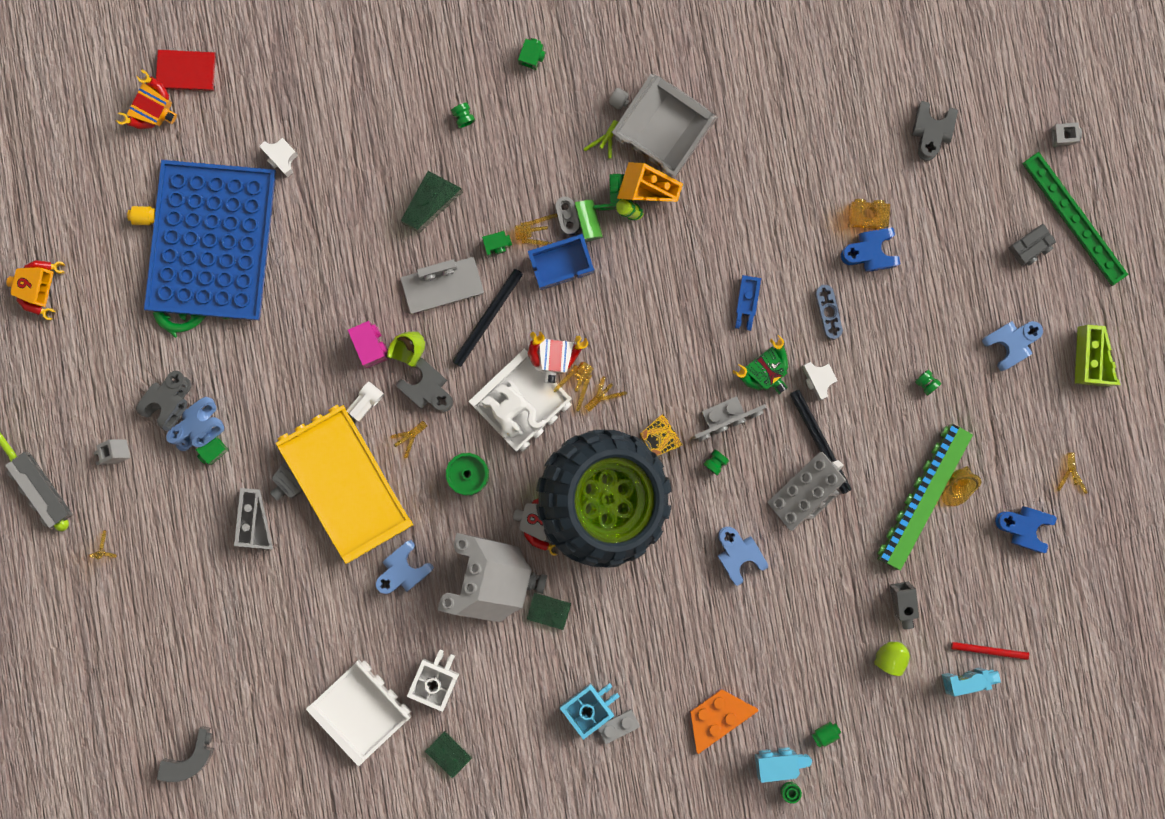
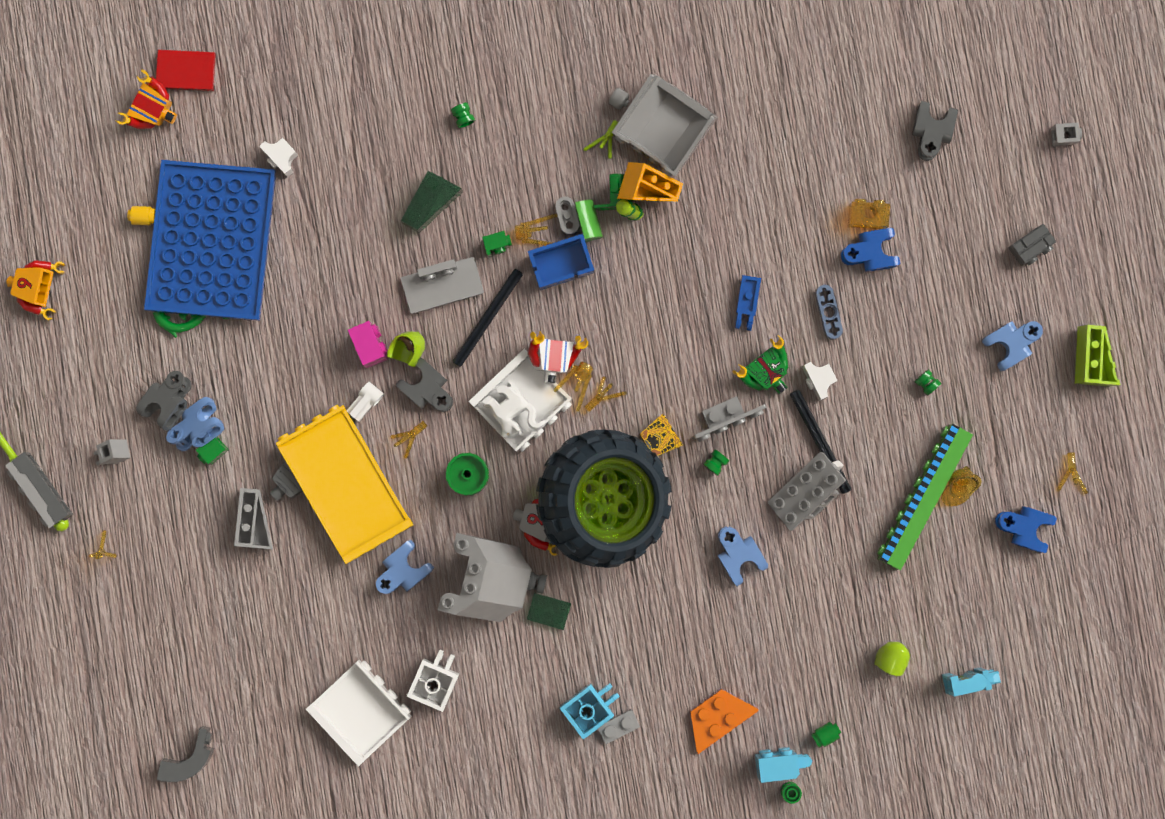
clear green plate [425,731,473,779] -> none
green brick [518,38,546,70] -> none
dark grey torso [890,581,919,629] -> none
red bar [951,642,1029,660] -> none
green tile [1022,152,1129,286] -> none

